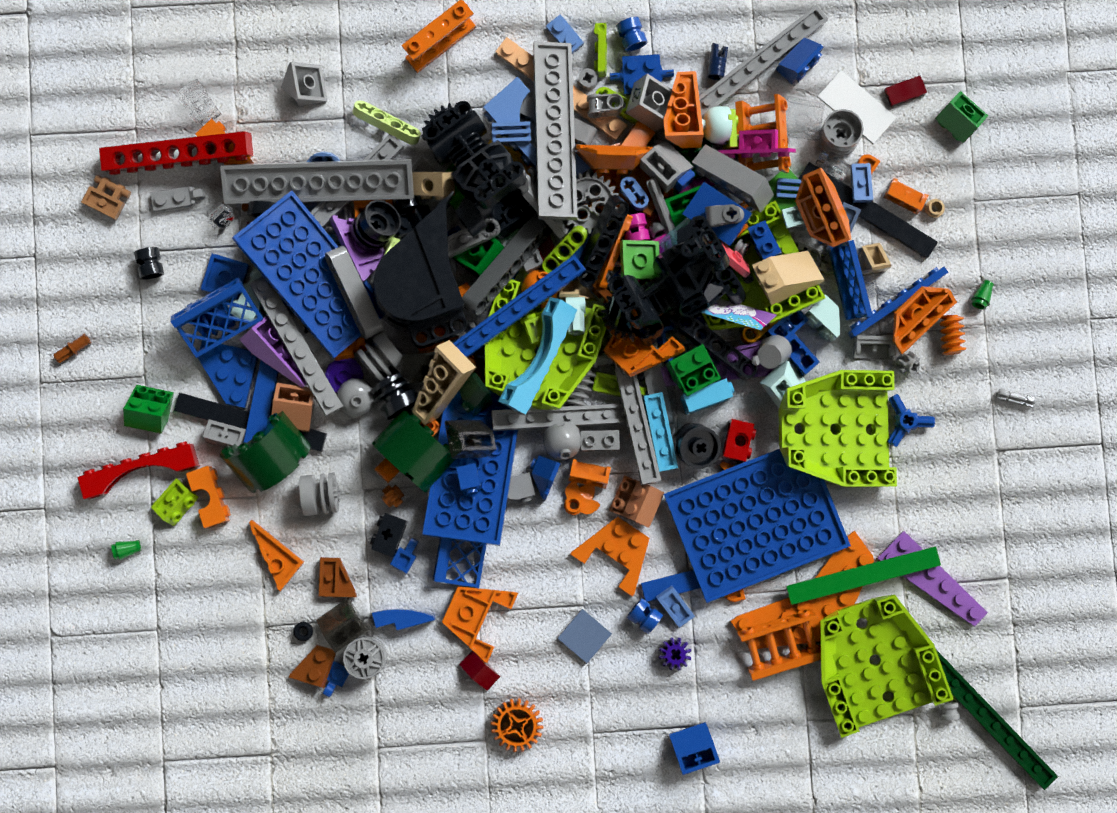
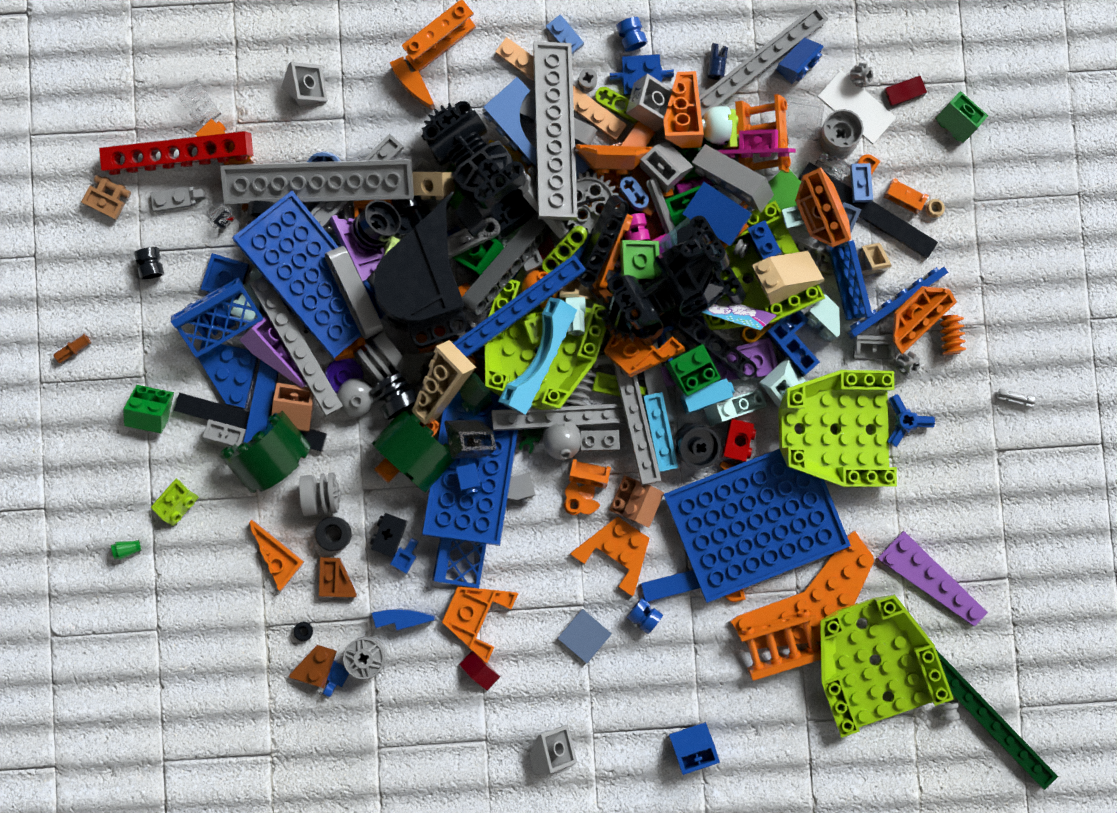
red arch [77,441,200,500] -> none
orange arch [186,466,231,528] -> none
clear smoke slope [316,597,370,653] -> none
yellowish green beam [352,101,421,145] -> none
dark orange gear [381,484,405,508] -> none
medium blue tile [491,121,531,143] -> none
orange gear [491,698,543,752] -> none
blue slope [530,456,560,500] -> none
light grey piece [586,93,624,118] -> none
lime hinge [594,23,607,77] -> none
dark grey hinge [649,222,666,239] -> none
medium blue plate [656,585,695,628] -> none
dark purple gear [659,637,692,671] -> none
blue tile [675,169,695,192] -> none
light grey piece [705,204,744,227] -> none
coral plate [718,242,750,278] -> none
light grey hat [752,335,792,369] -> none
medium blue tile [776,178,801,199] -> none
green tile [786,546,941,605] -> none
green cone [971,280,994,310] -> none
none -> black tyre [315,517,352,551]
none -> orange slope [389,56,435,110]
none -> dark green plate [519,428,545,454]
none -> light grey slope [530,724,577,775]
none -> light aqua slope [704,389,767,427]
none -> light grey gear [850,63,873,87]

